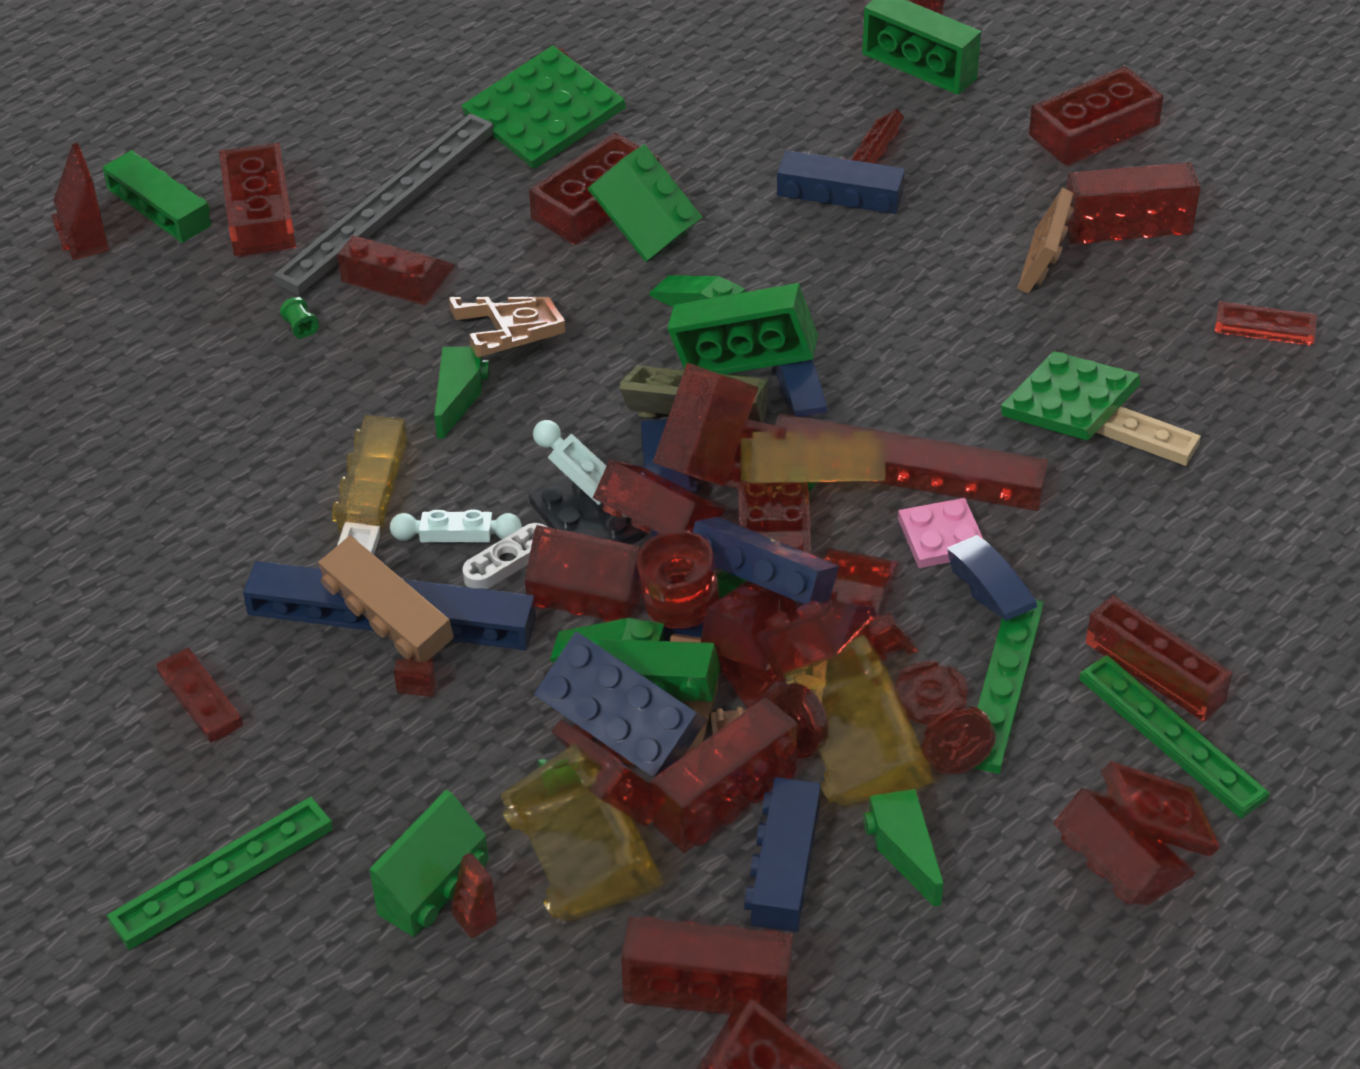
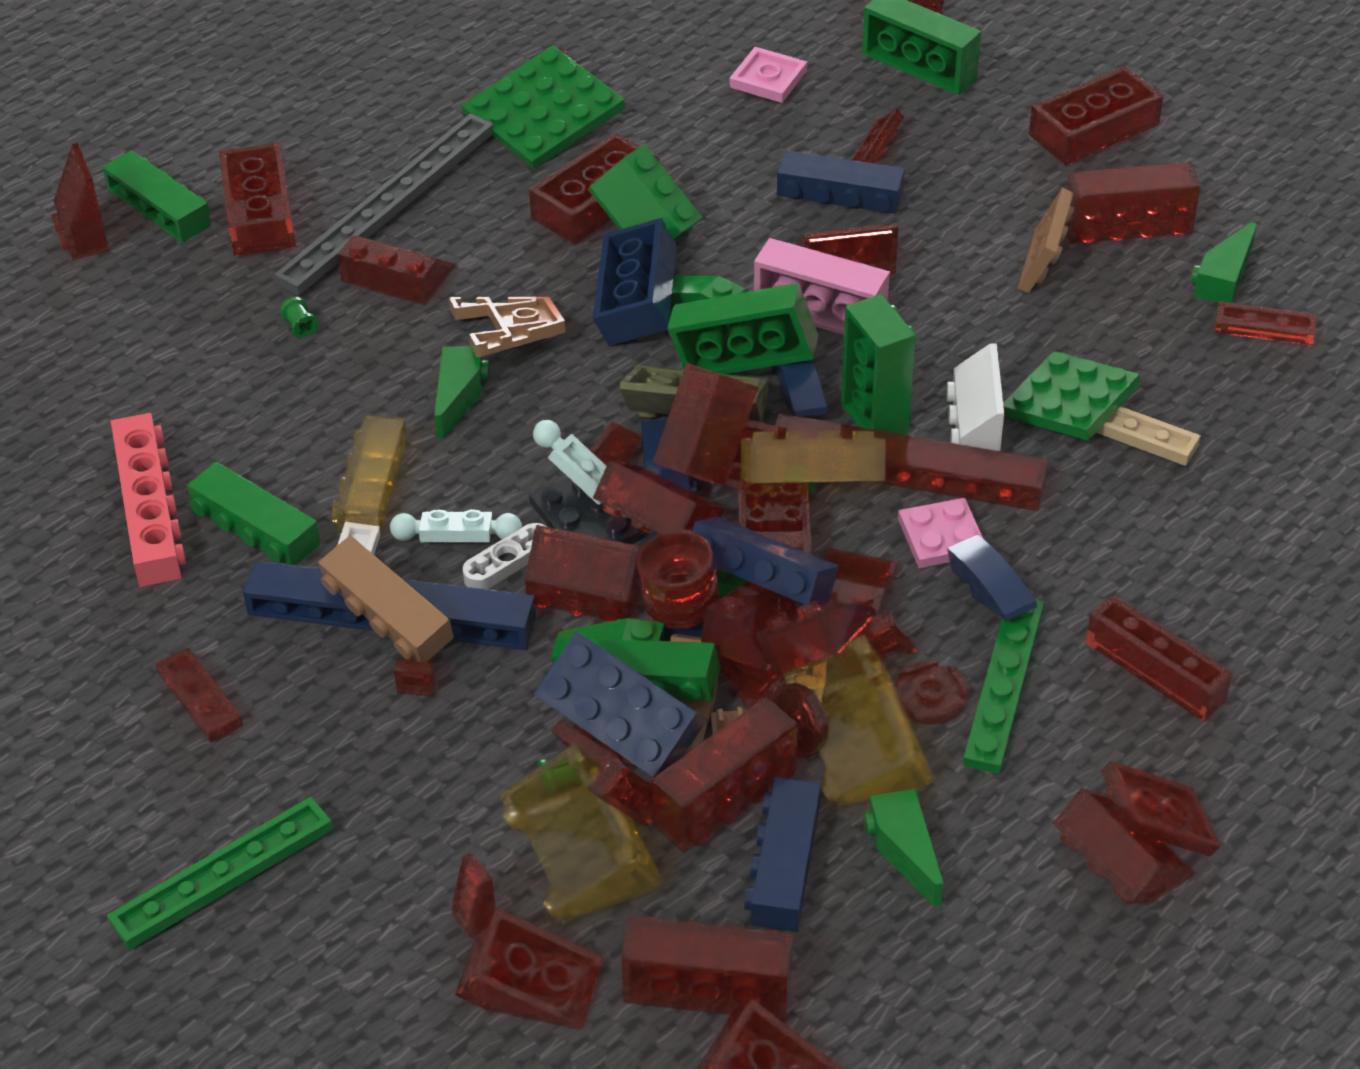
green slope [369,790,489,937] -> none
clear red tile [921,706,996,774] -> none
green tile [1079,655,1270,819] -> none
none -> coral brick [111,413,186,587]
none -> green brick [187,462,321,566]
none -> clear red slope [455,908,604,1030]
none -> clear red plate [589,421,641,474]
none -> dark blue brick [593,218,677,346]
none -> bright pink plate [730,47,807,103]
none -> bright pink brick [754,238,890,335]
none -> clear red slope [796,223,899,275]
none -> green brick [841,294,917,446]
none -> white slope [946,344,1004,462]
none -> green slope [1191,222,1257,305]

